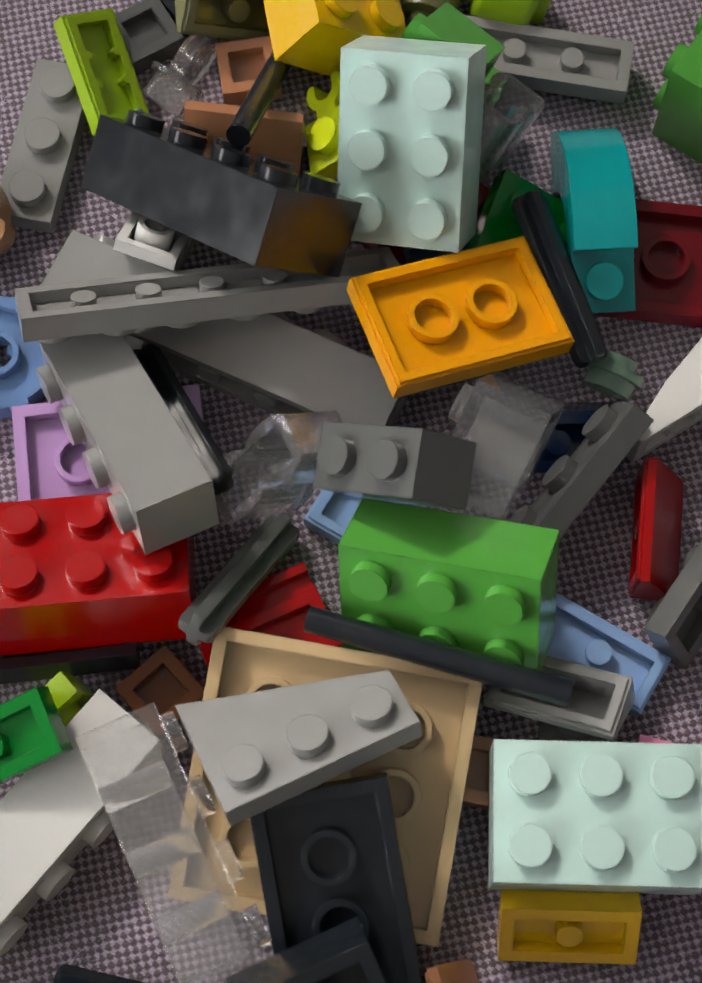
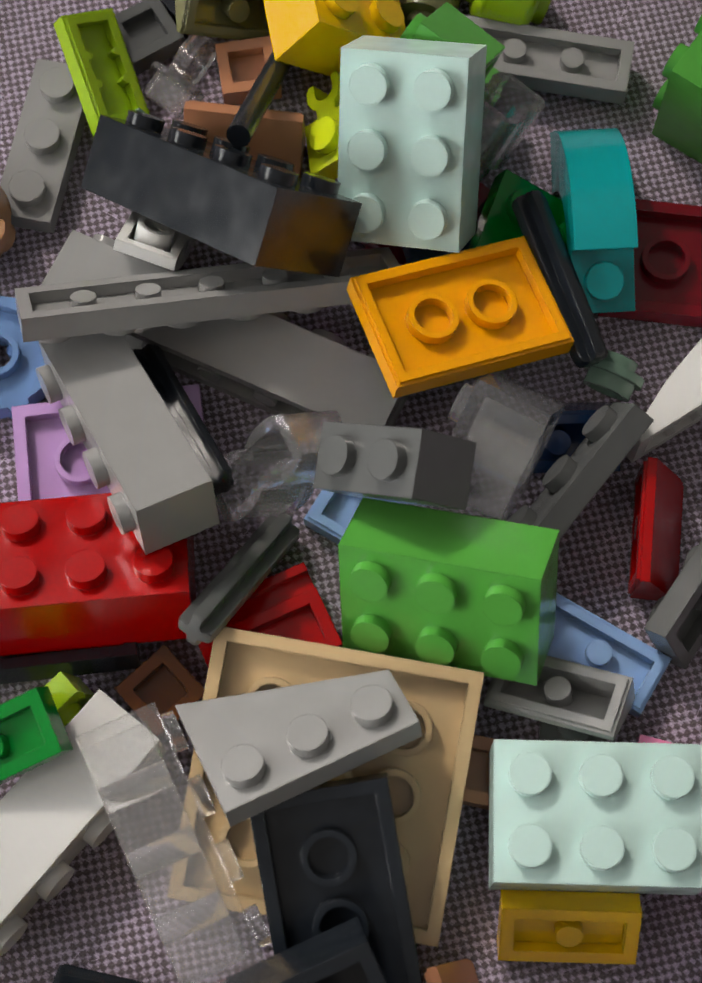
black bar [304,606,576,708] -> none

